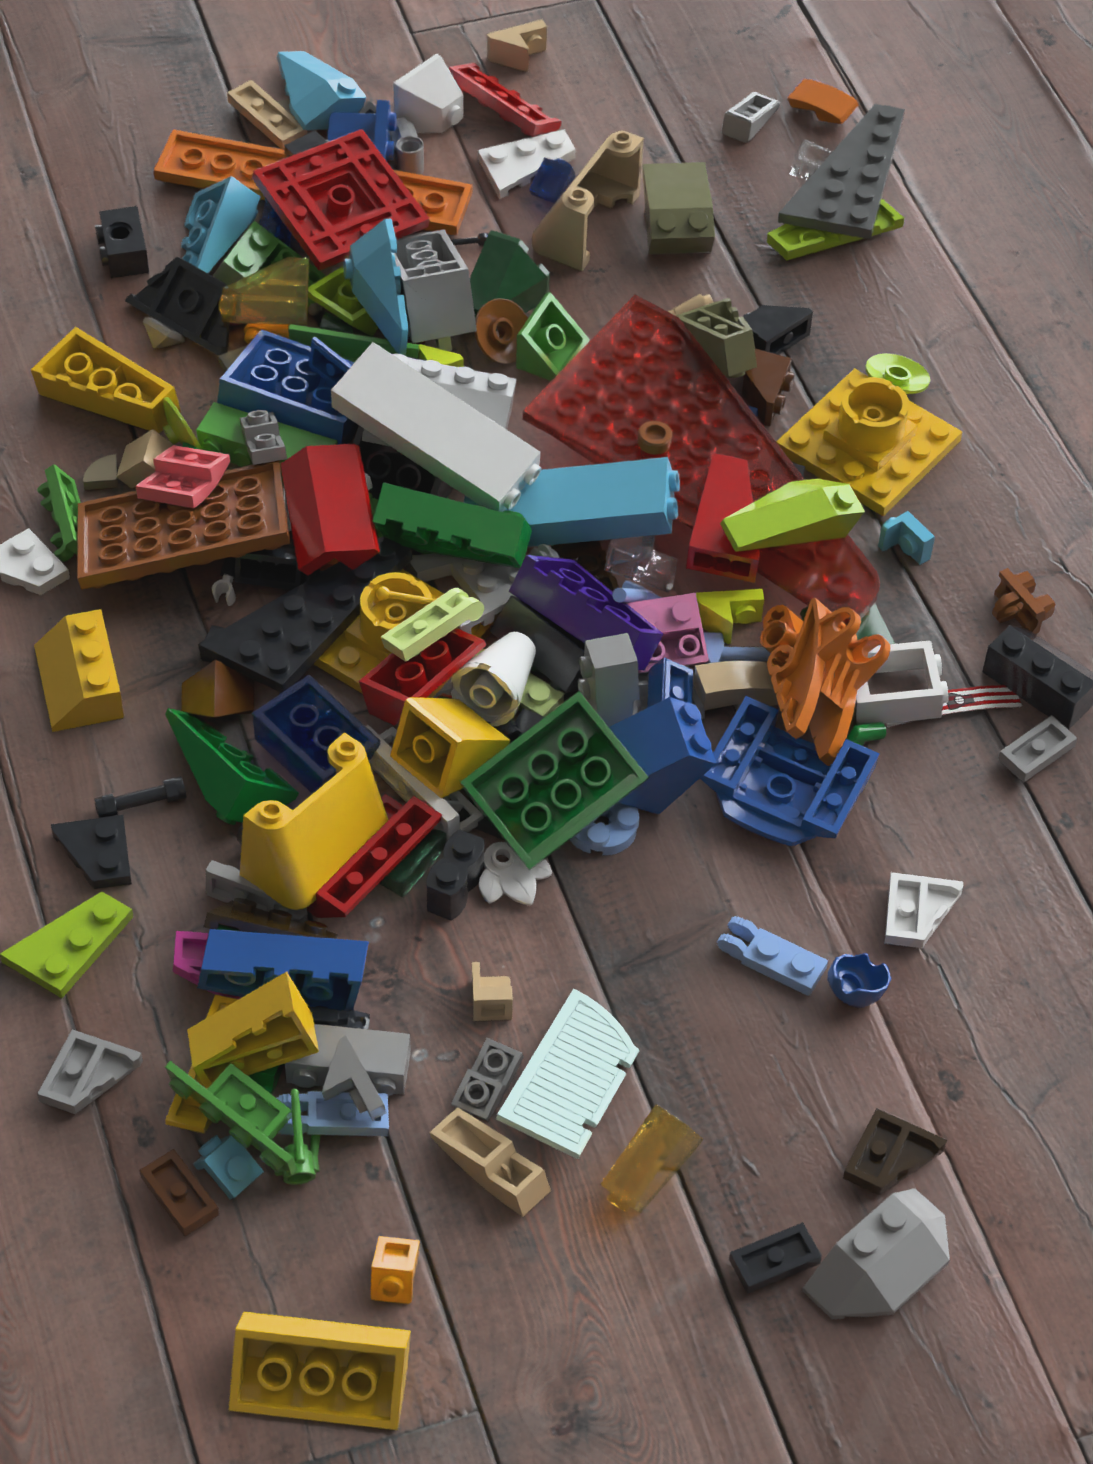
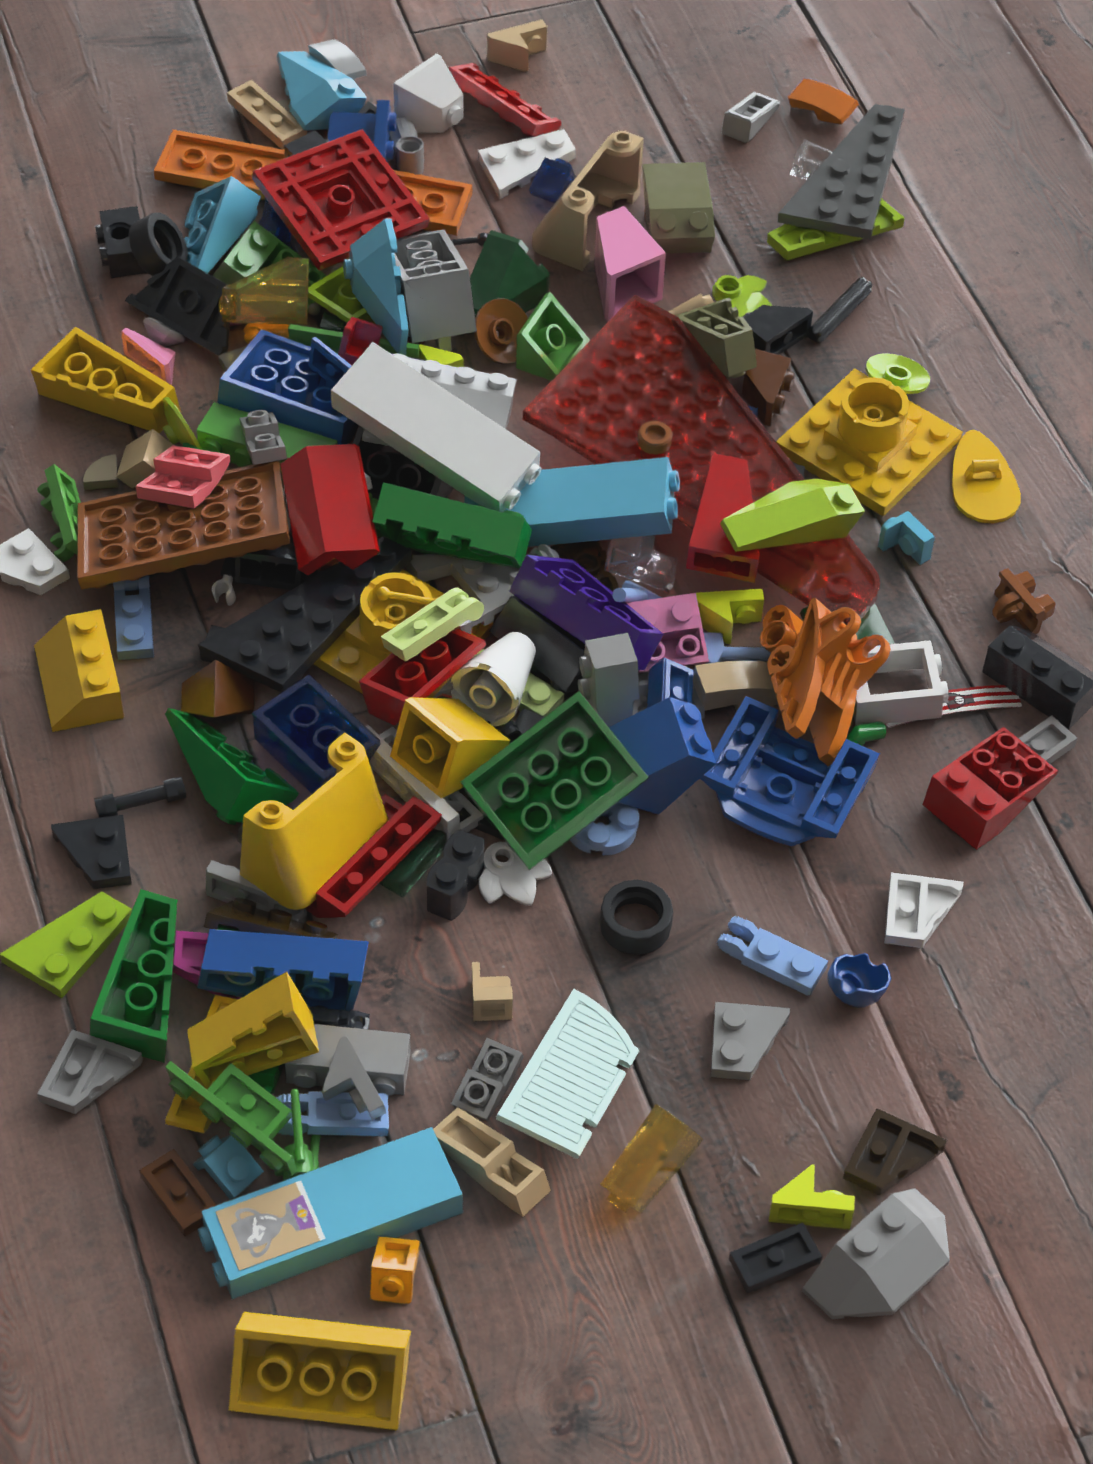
none -> green wedge [90,889,177,1063]
none -> medium blue plate [113,575,154,660]
none -> slope [121,328,176,385]
none -> black tyre [129,212,188,276]
none -> medium azure brick [198,1127,463,1299]
none -> light grey slope [309,39,367,81]
none -> red panel [338,317,383,365]
none -> bright pink slope [594,206,666,322]
none -> black tyre [600,879,673,955]
none -> light grey wing [711,1002,790,1080]
none -> lime plate [712,275,772,317]
none -> neon yellow slope [769,1164,855,1229]
none -> black axle [808,277,872,343]
none -> red slope [922,727,1058,850]
none -> yellow shield [952,430,1021,524]

